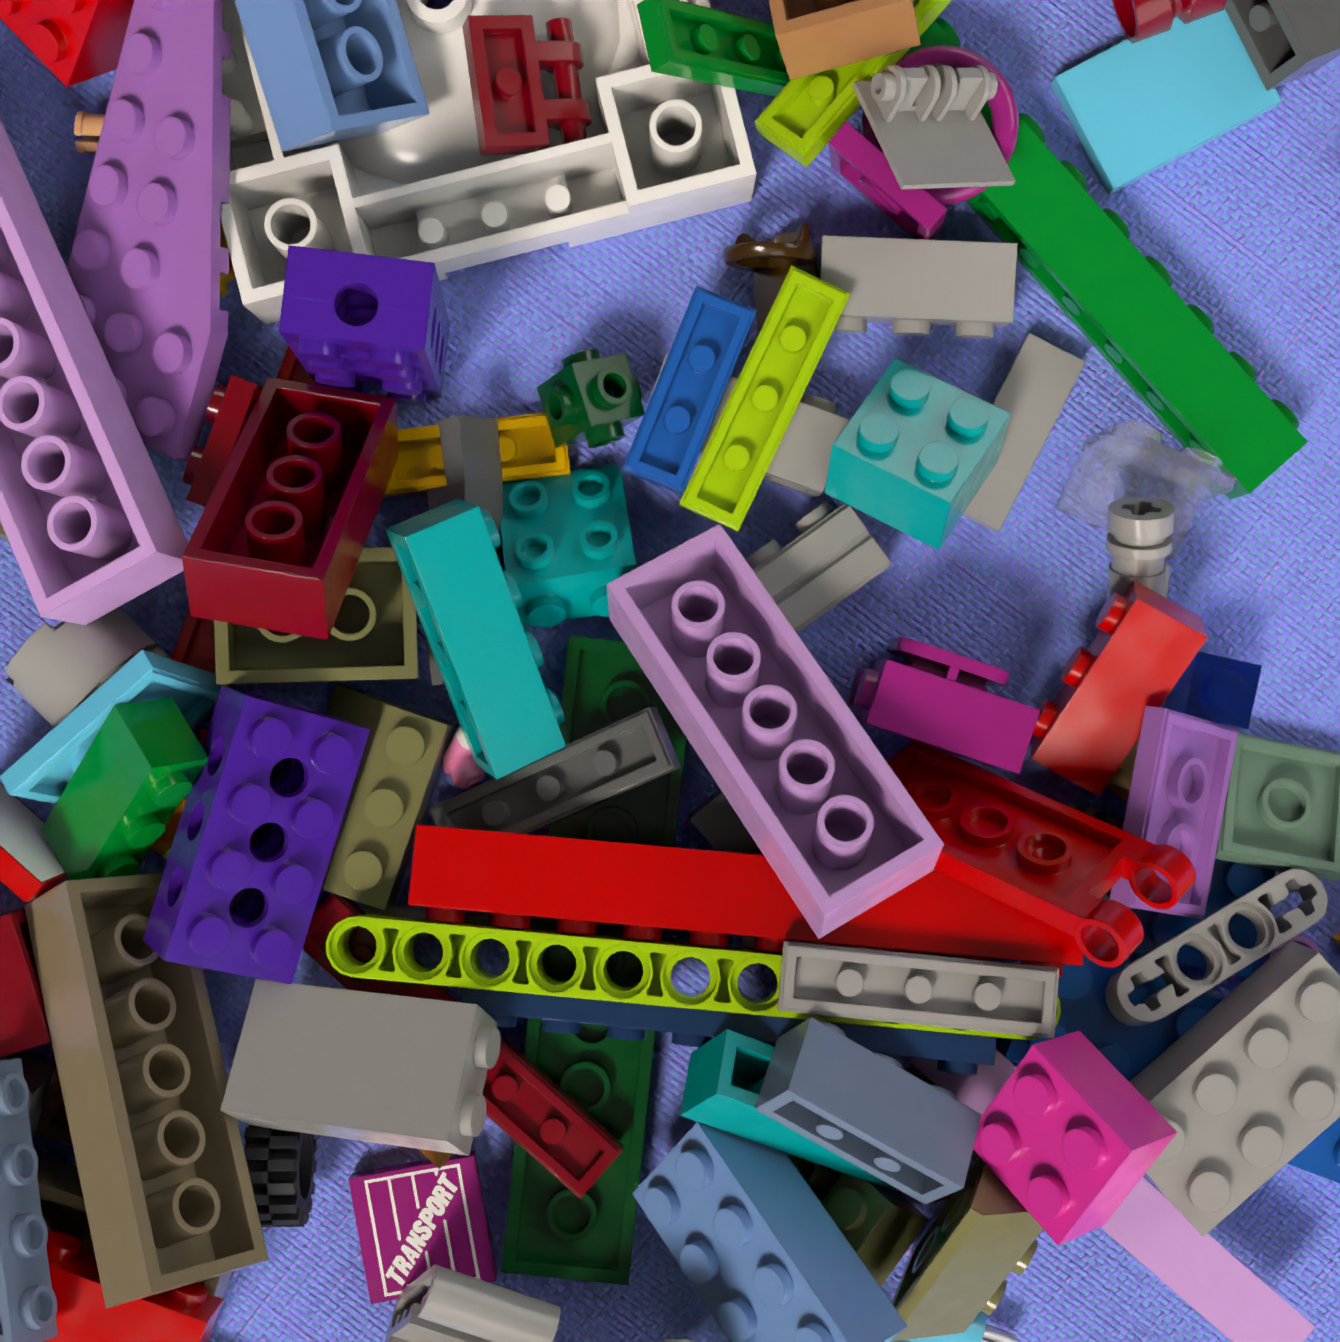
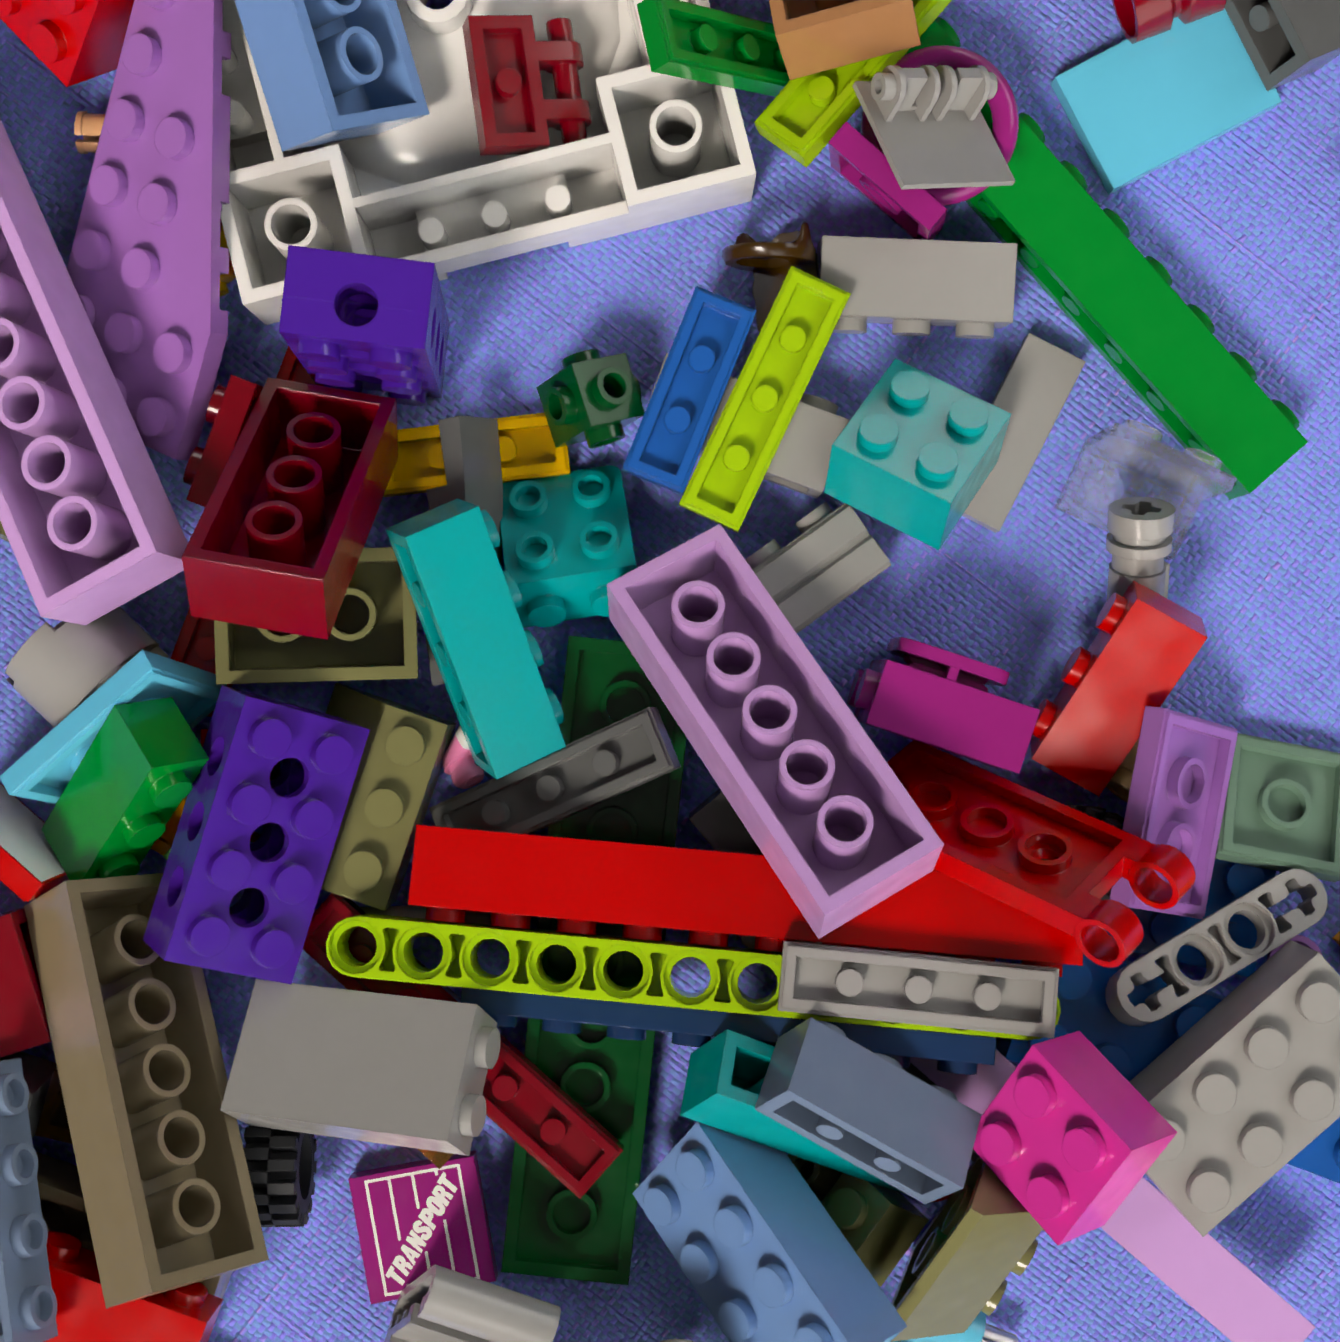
clear blue brick [1164,651,1262,729] -> none

